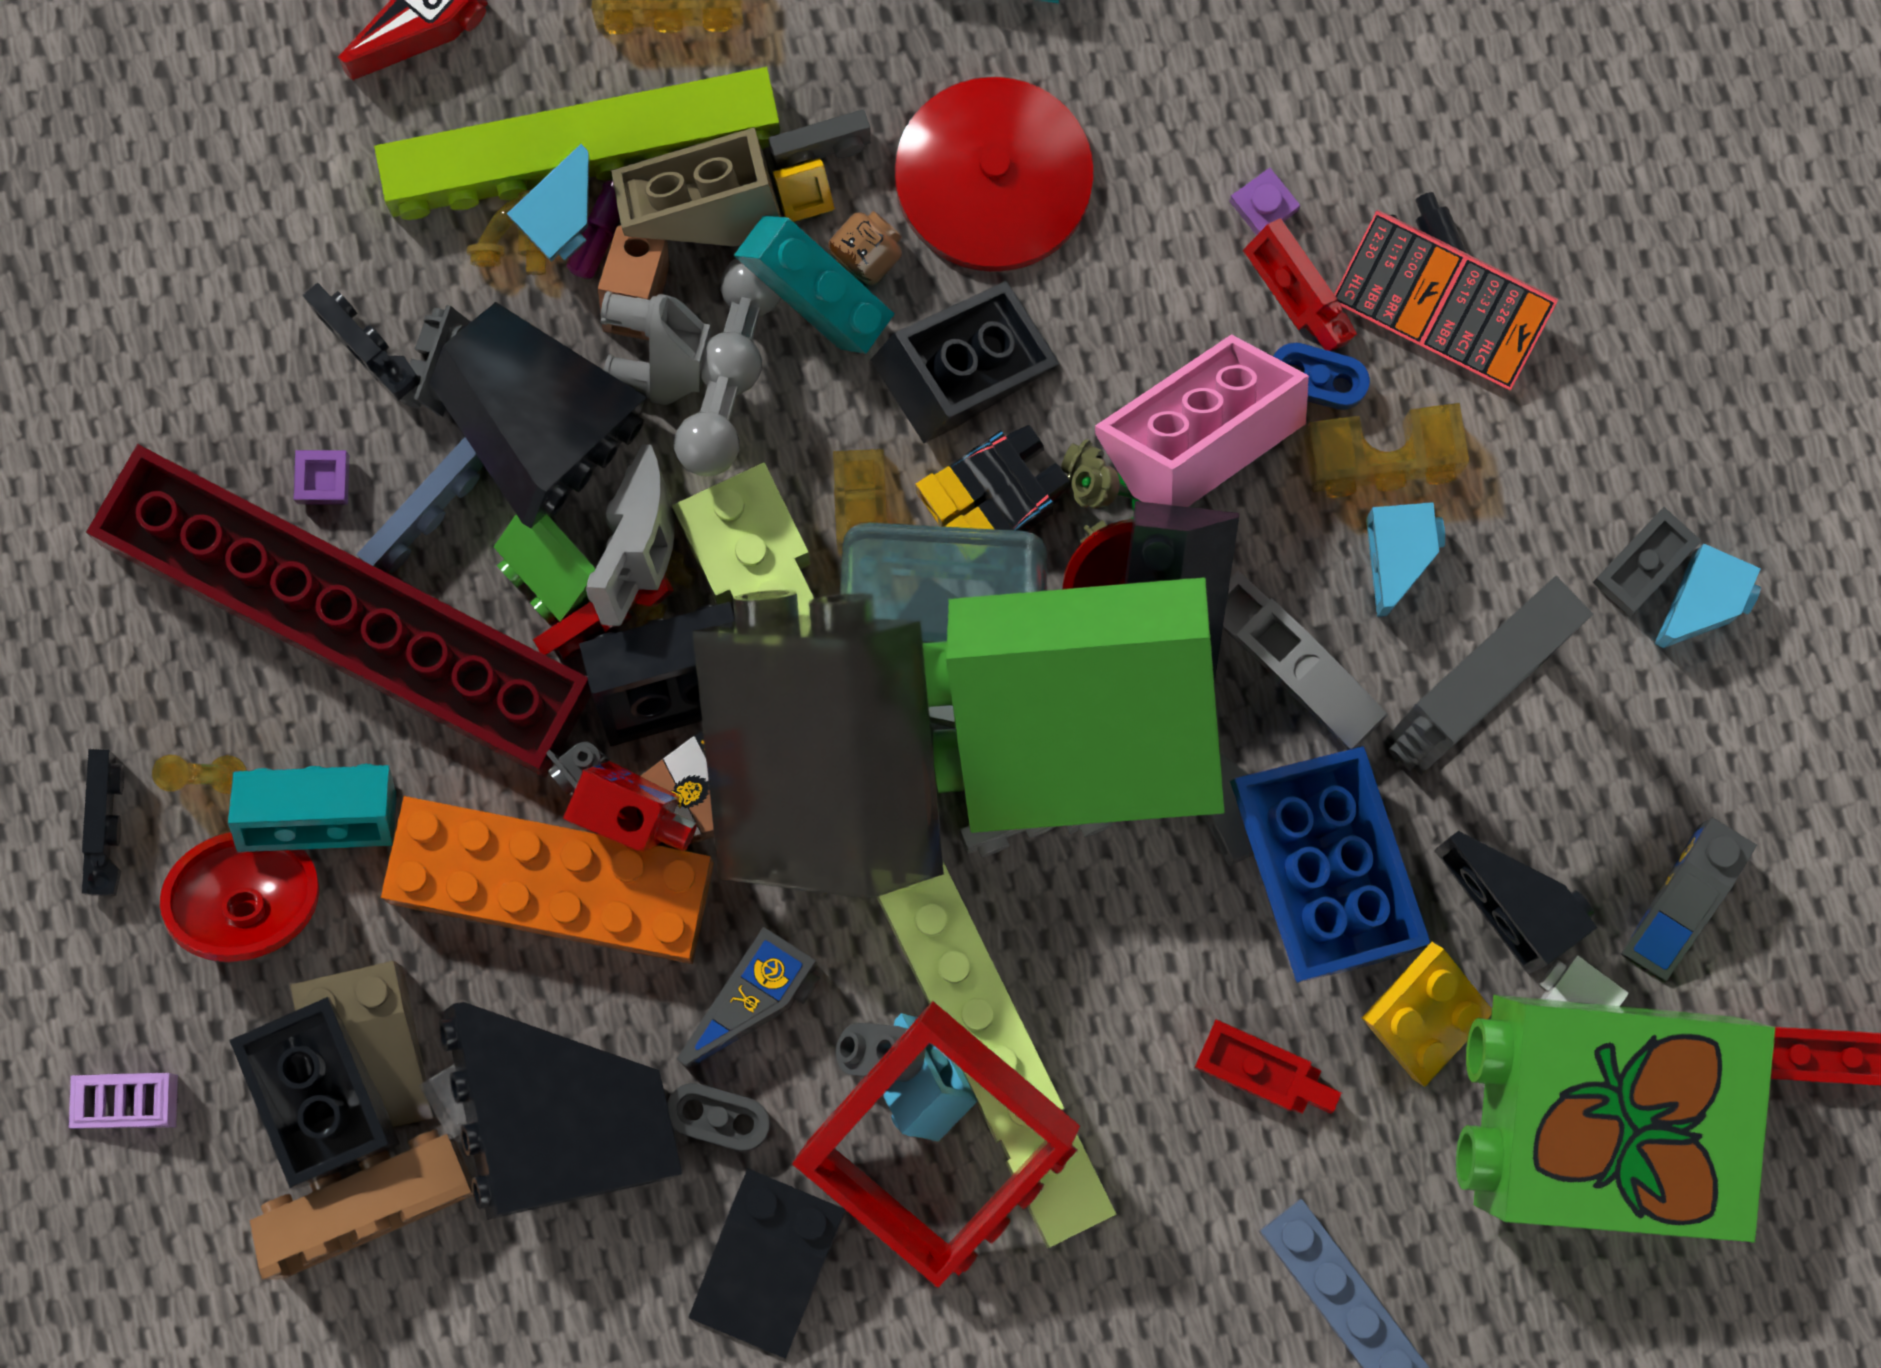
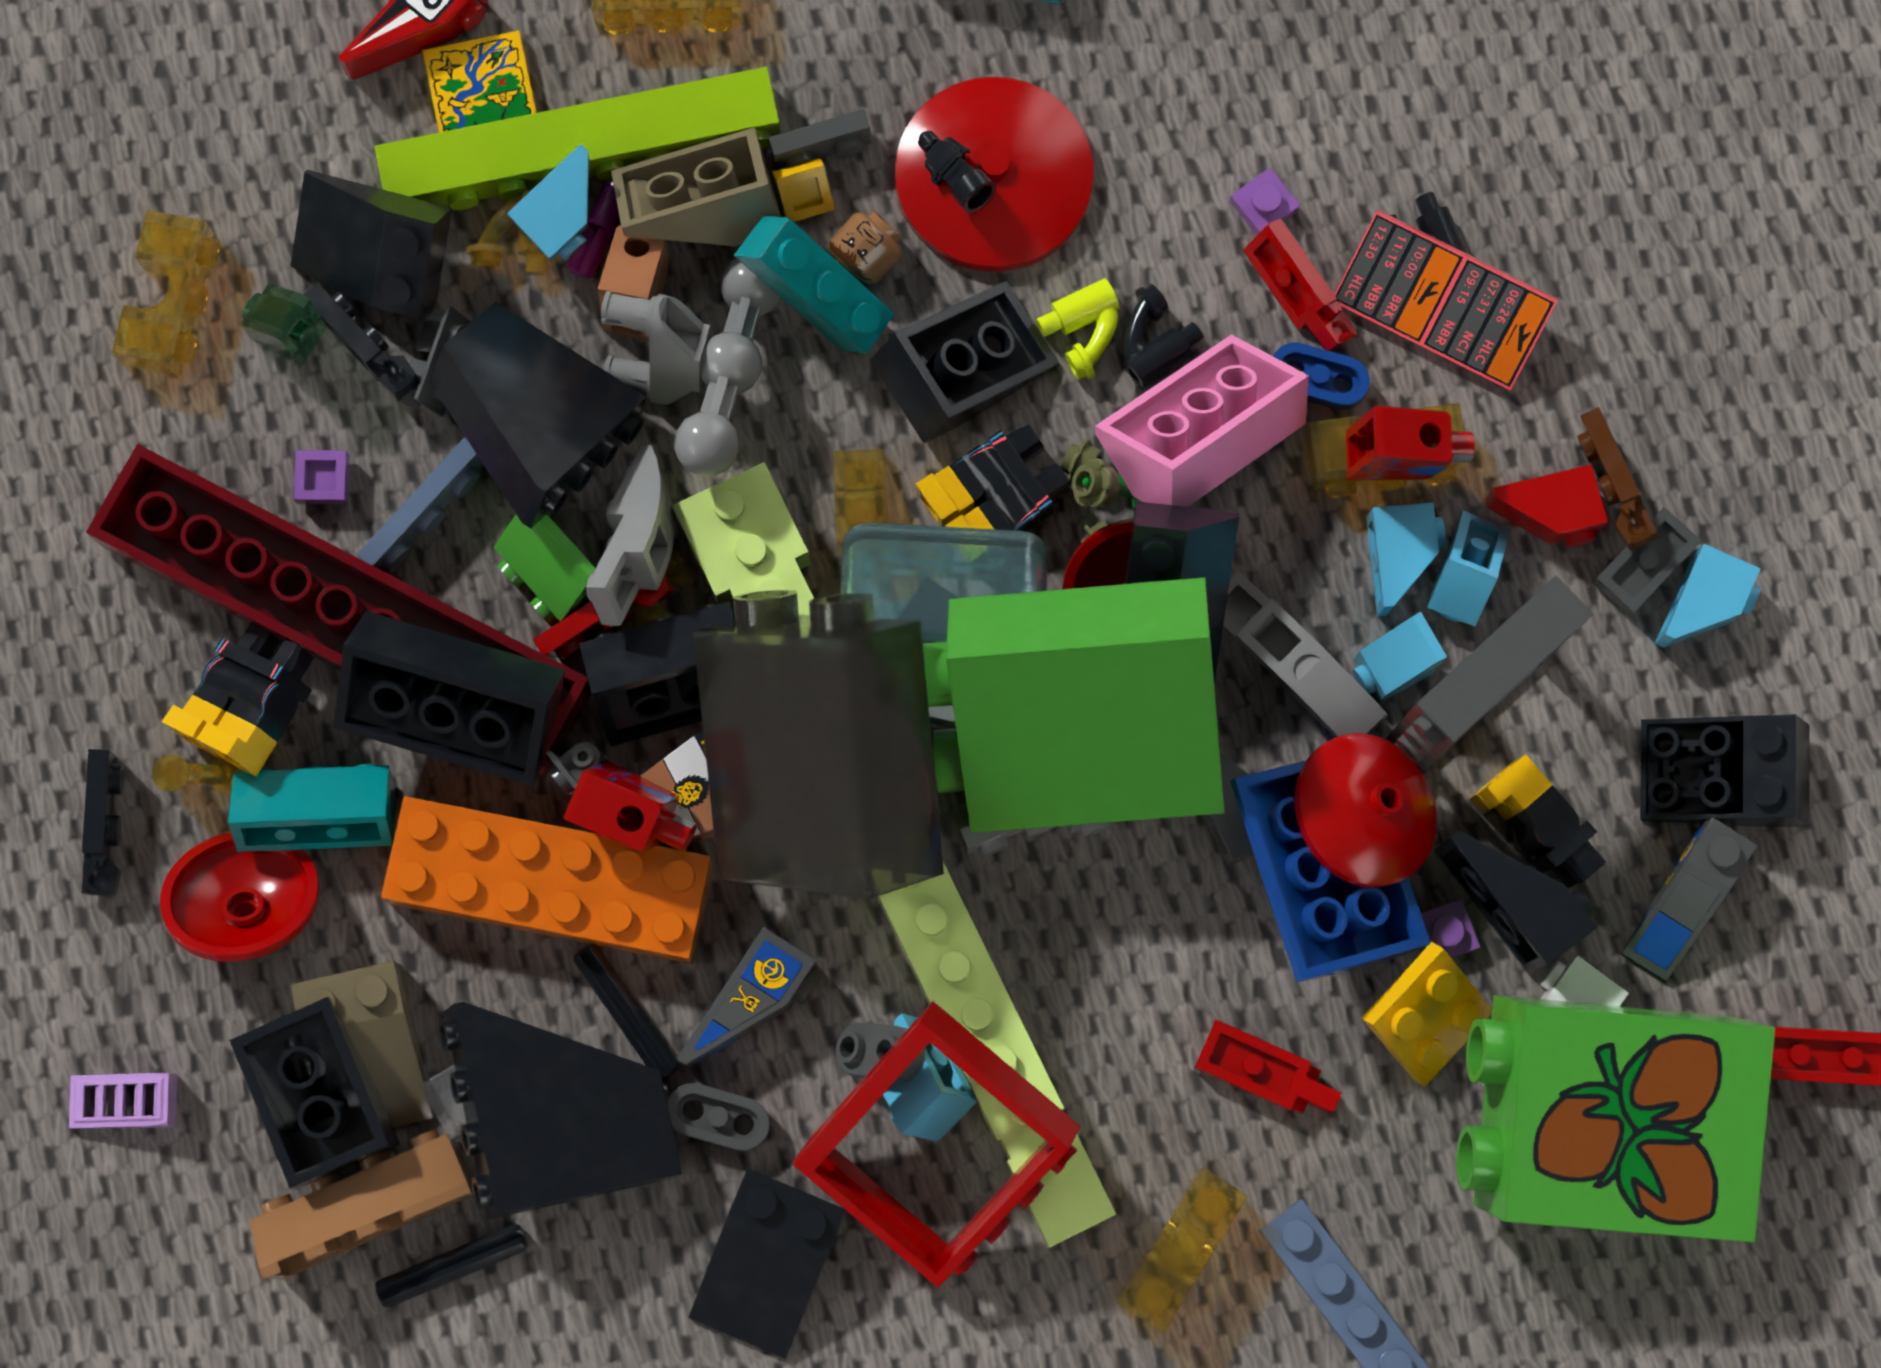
none -> clear yellow arch [112,210,220,377]
none -> black hips [162,623,314,777]
none -> clear green slope [241,283,327,369]
none -> black slope [291,169,452,319]
none -> black slope [333,611,566,787]
none -> black axle [375,1224,528,1307]
none -> tile [422,30,537,132]
none -> black axle [573,943,679,1080]
none -> black piece [918,131,996,213]
none -> neon yellow plant [1036,278,1120,380]
none -> clear yellow arch [1115,1167,1248,1333]
none -> black plant [1123,284,1204,390]
none -> red dish [1295,733,1437,888]
none -> red torso [1345,406,1475,481]
none -> medium azure slope [1352,612,1447,704]
none -> medium lavender plate [1421,899,1480,958]
none -> medium azure slope [1427,510,1510,627]
none -> black hips [1468,754,1606,889]
none -> red slope [1485,464,1608,548]
none -> reddish brown hinge [1577,407,1658,550]
none -> black slope [1640,714,1810,827]

